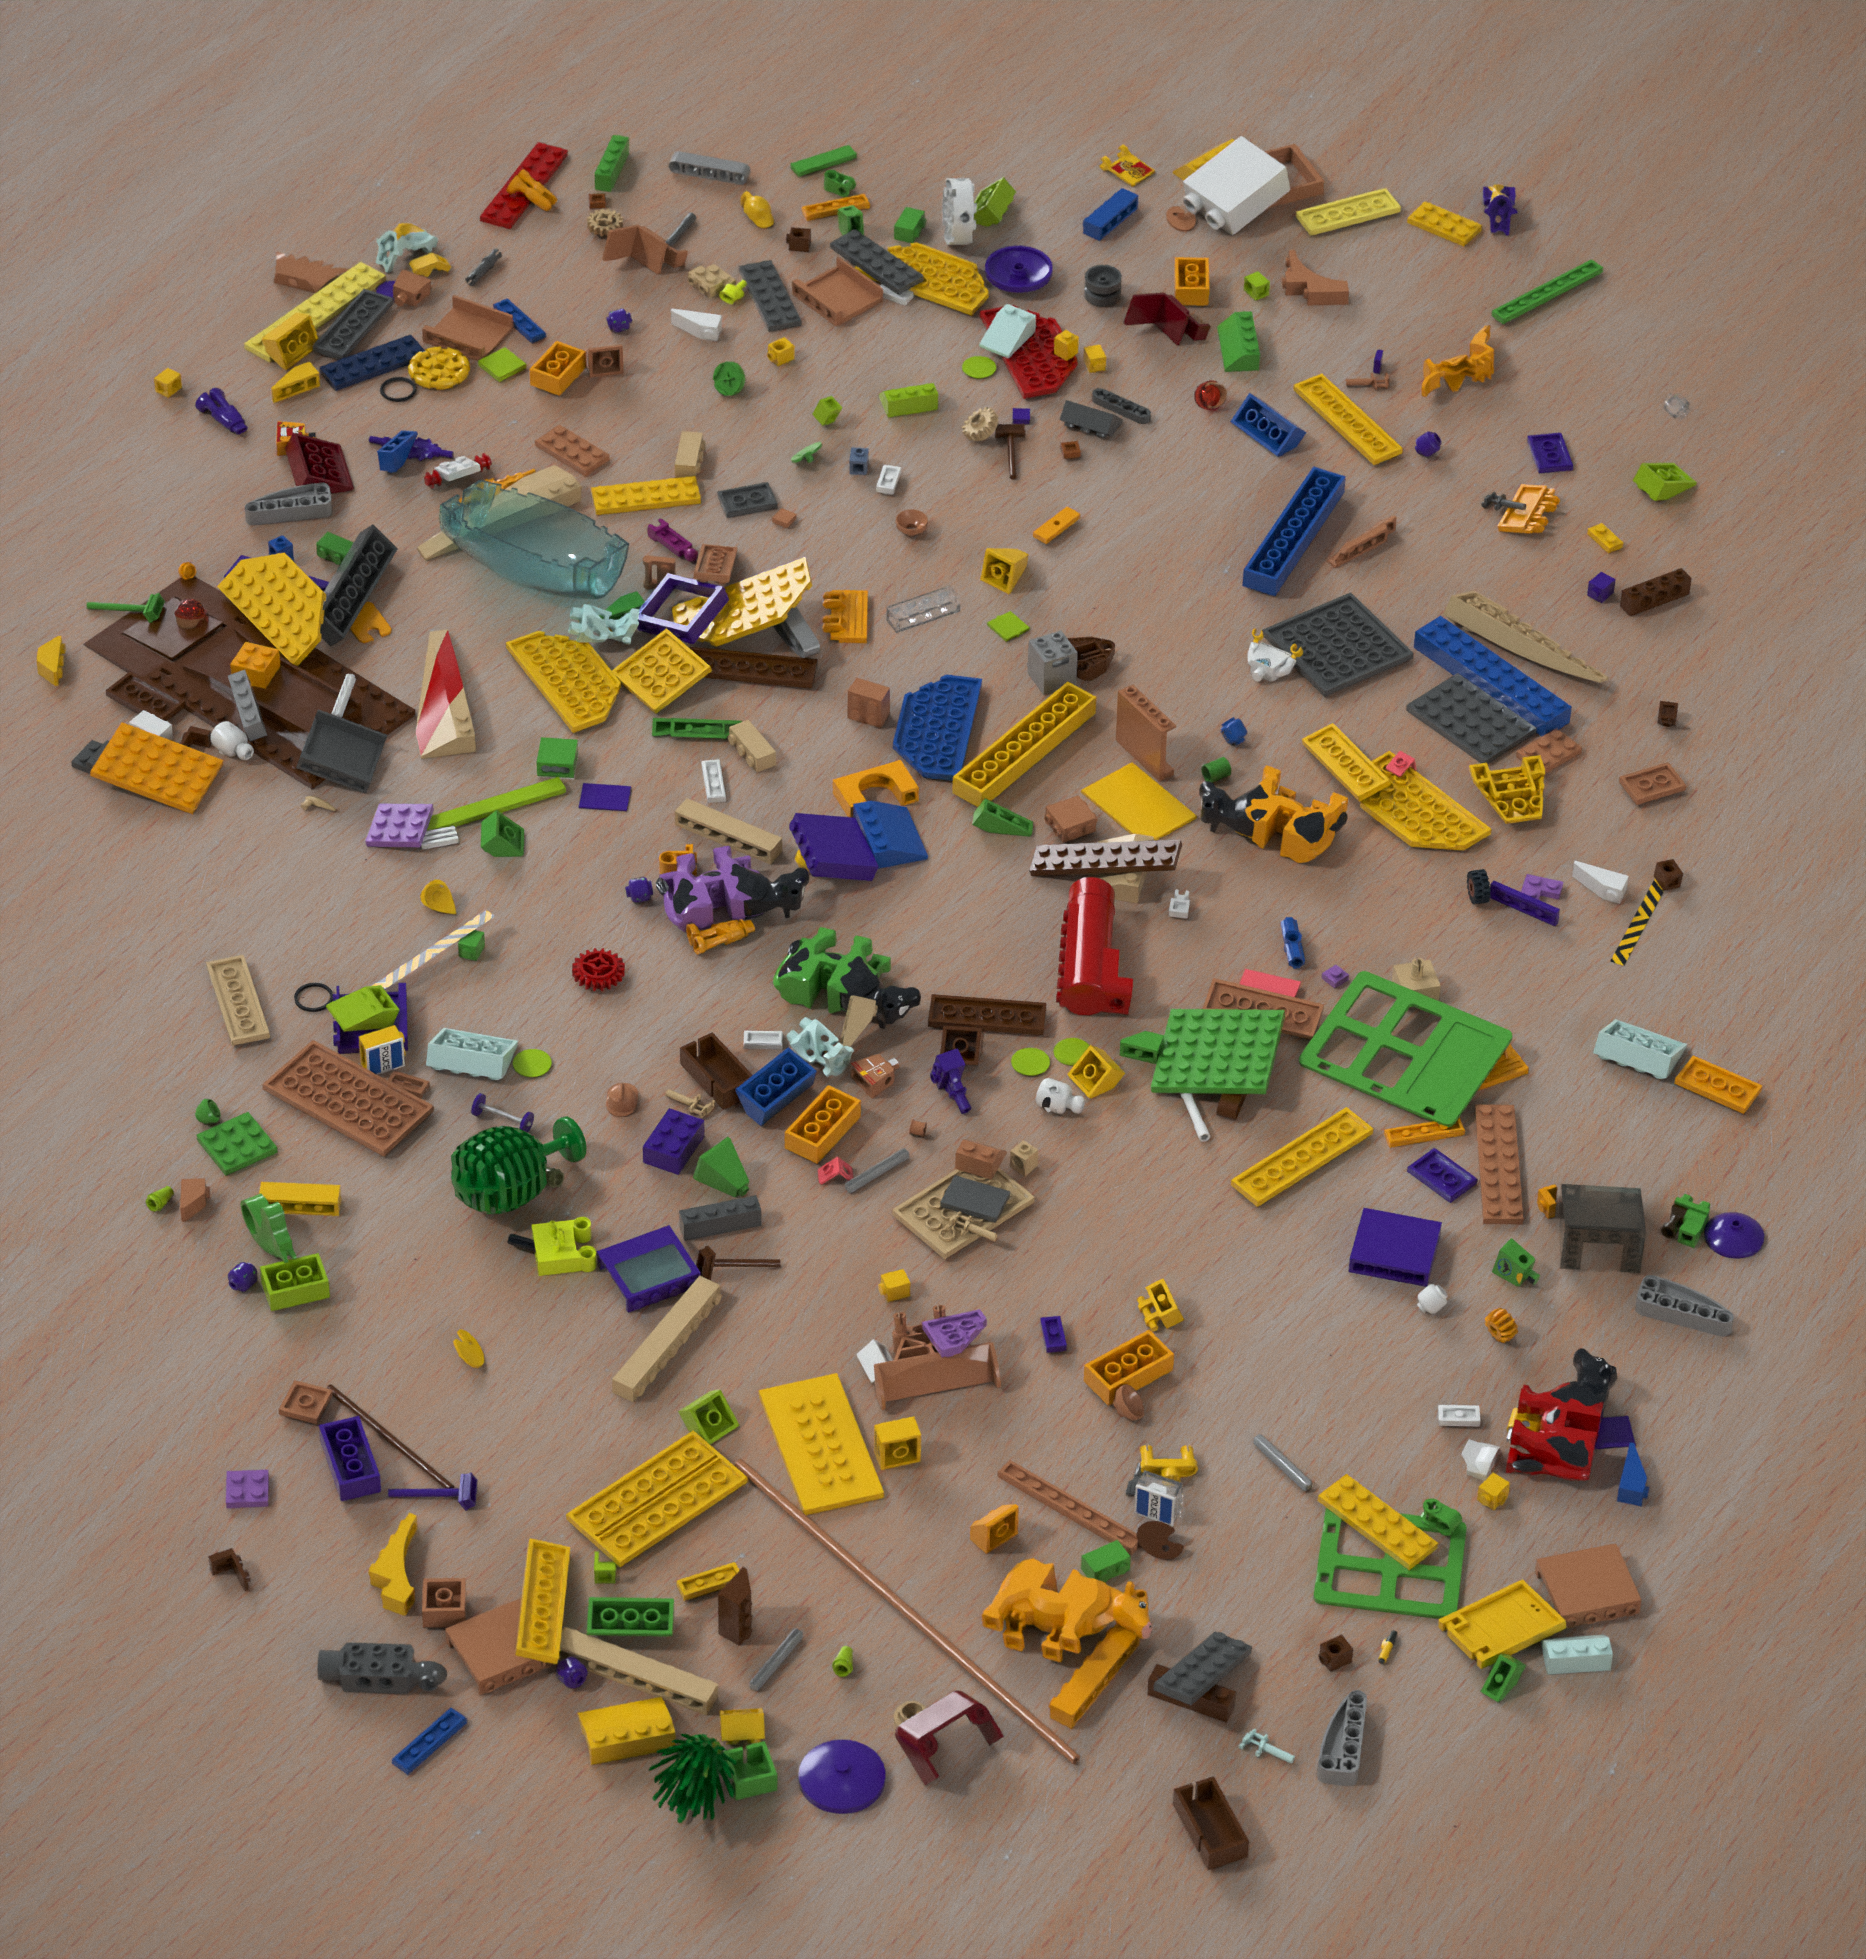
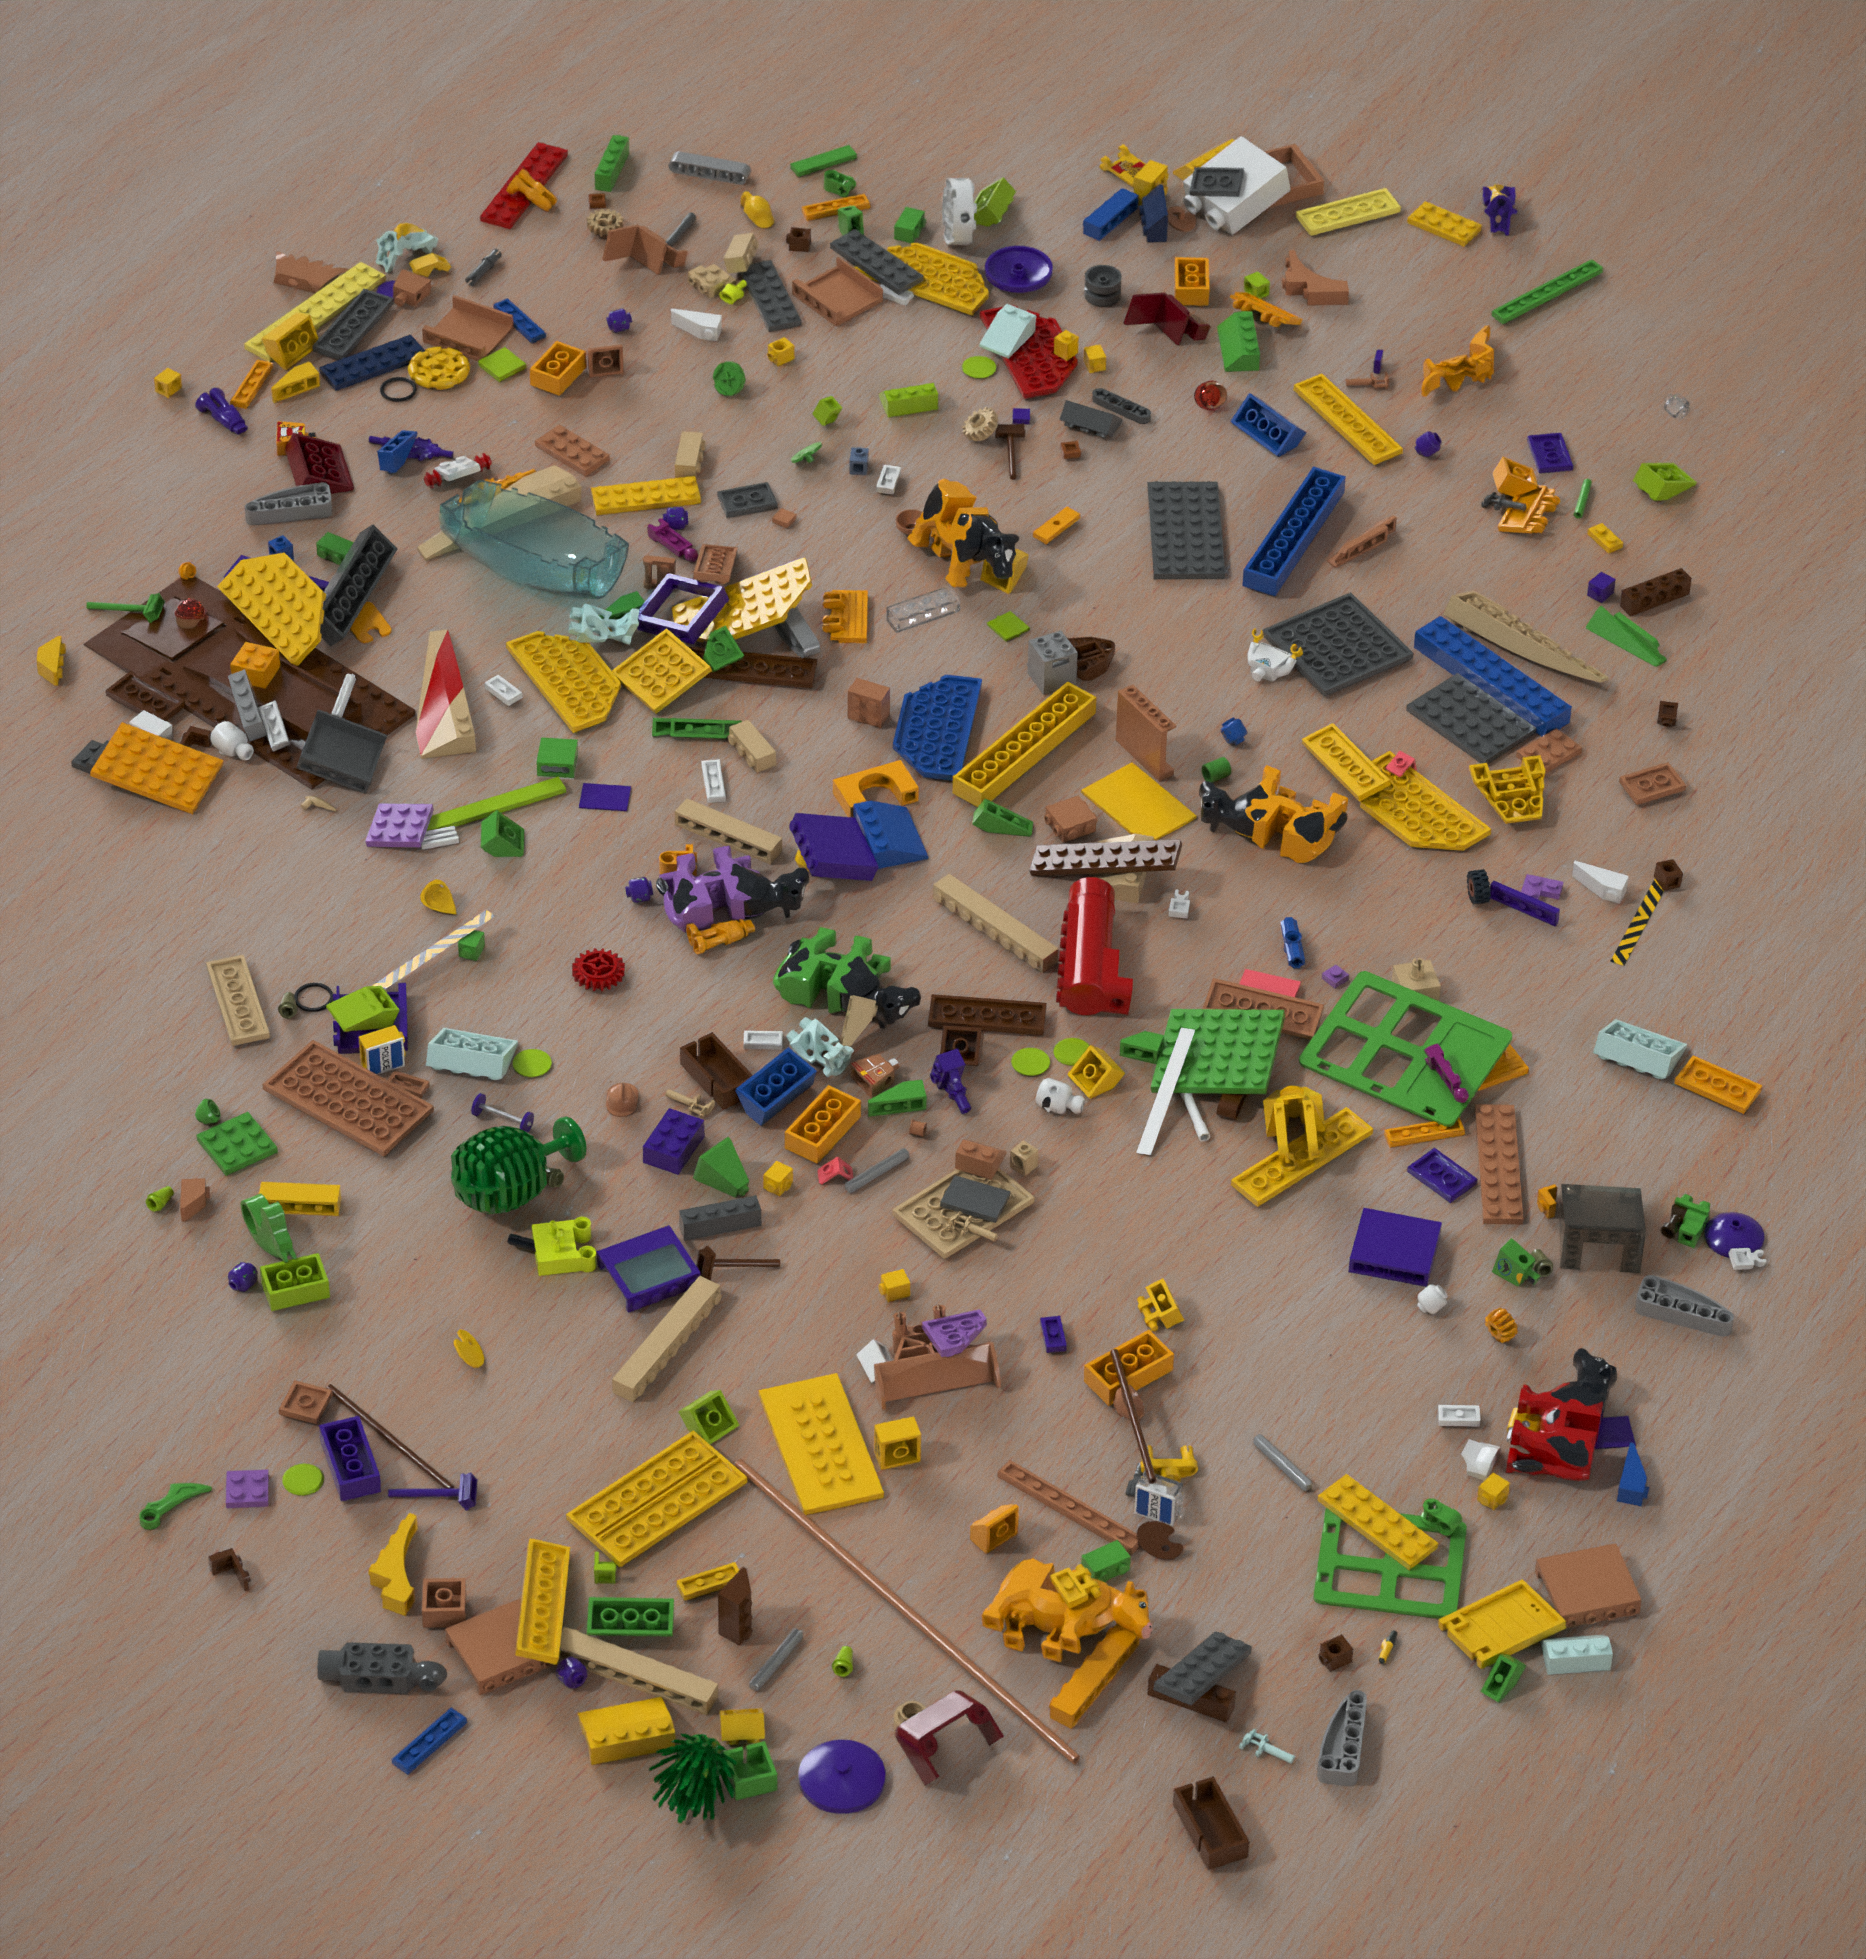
none -> bright green piece [139,1483,212,1530]
none -> light orange tile [230,359,273,409]
none -> white tile [258,701,290,751]
none -> olive cone [278,992,298,1019]
none -> lime piece [282,1463,324,1496]
none -> white plate [484,675,522,706]
none -> dark purple head [663,507,688,530]
none -> bright green plate [703,625,744,673]
none -> tan brick [723,233,759,274]
none -> yellow brick [763,1161,793,1196]
none -> bright green slope [868,1080,927,1117]
none -> animal [907,478,1019,587]
none -> tan brick [933,874,1059,973]
none -> yellow plate [1050,1564,1102,1608]
none -> reddish brown piece [1110,1349,1157,1484]
none -> yellow brick [1133,160,1169,206]
none -> white sticker [1136,1028,1195,1155]
none -> dark blue slope [1139,184,1168,243]
none -> dark grey plate [1147,481,1225,579]
none -> dark grey tile [1189,167,1244,197]
none -> light orange hinge [1229,292,1303,327]
none -> yellow connector [1263,1085,1326,1163]
none -> magenta plate [1424,1044,1469,1103]
none -> light orange slope [1493,456,1538,497]
none -> olive cone [1531,1249,1553,1277]
none -> bright green piece [1574,479,1592,518]
none -> bright green wedge [1586,606,1667,667]
none -> white plate [1729,1248,1766,1270]

